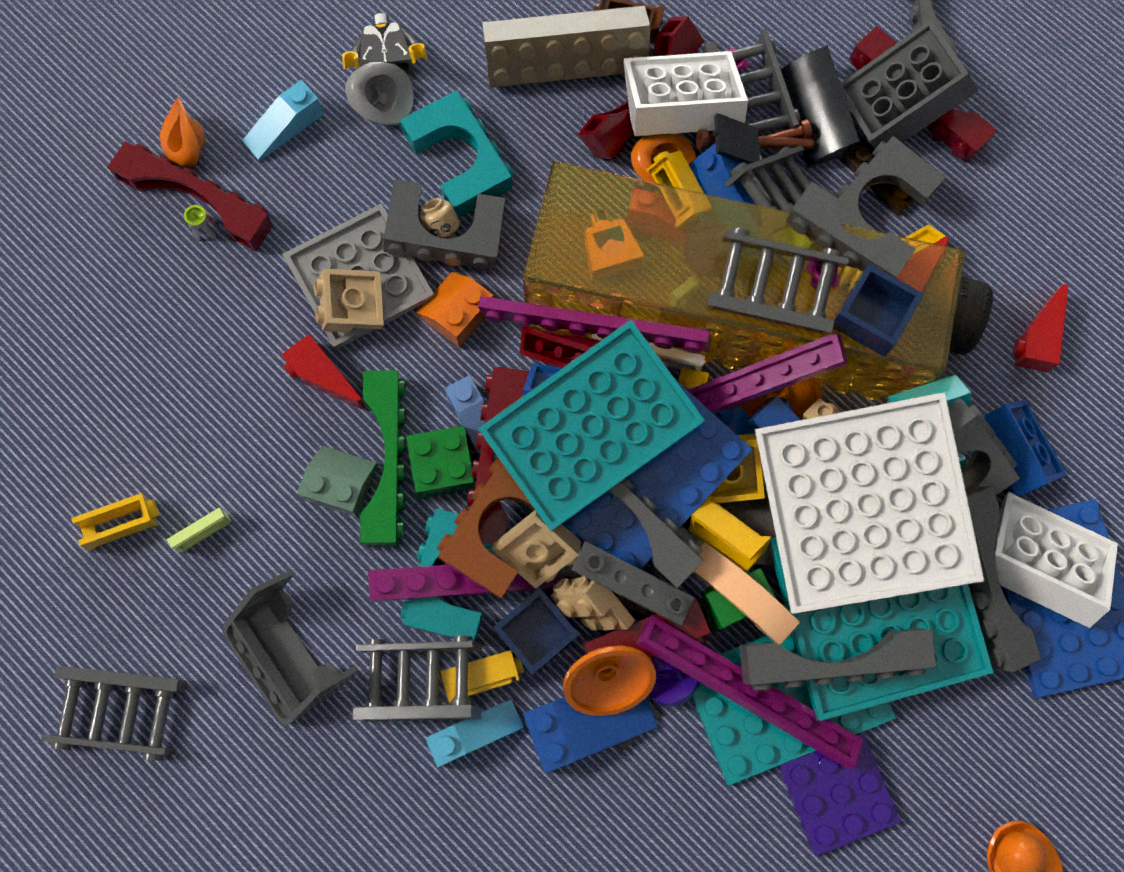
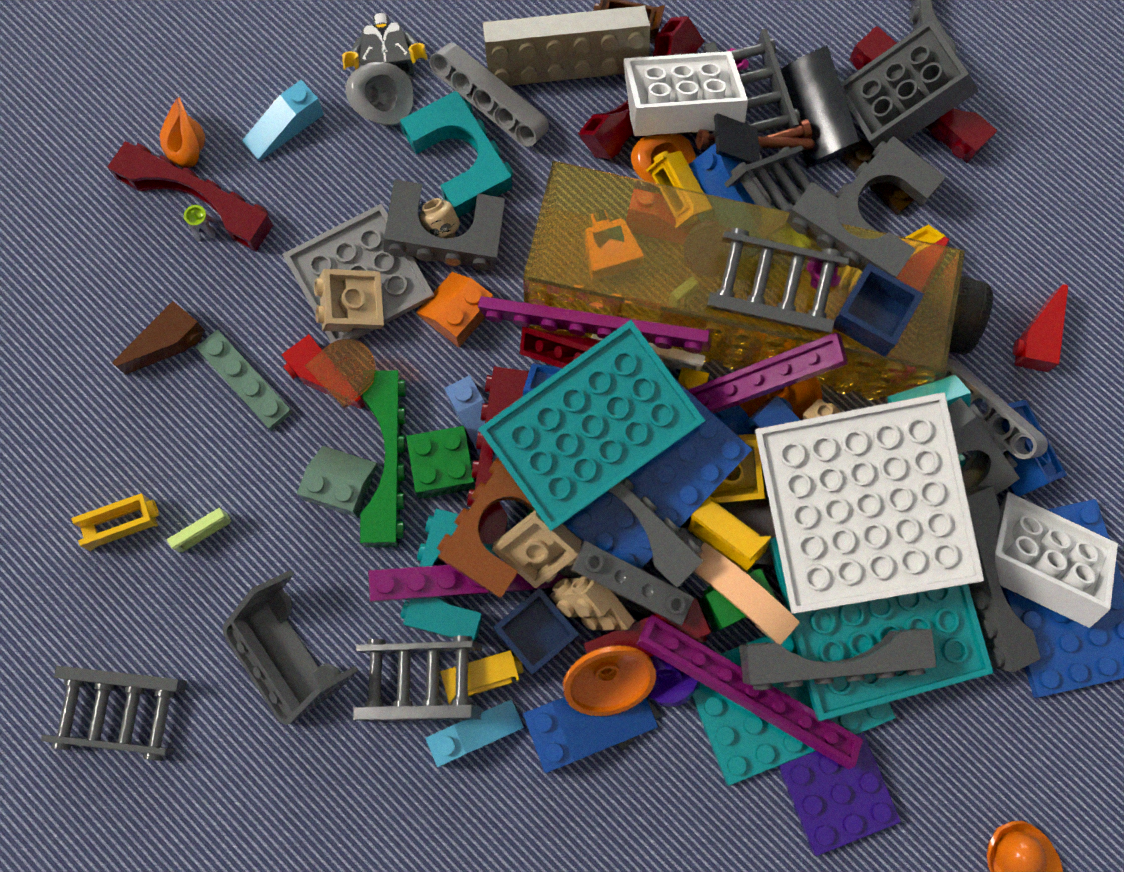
none -> reddish brown slope [112,301,205,375]
none -> sand green plate [196,329,293,431]
none -> clear orange tile [305,339,376,409]
none -> light grey beam [429,43,549,147]
none -> light grey beam [922,357,1048,459]

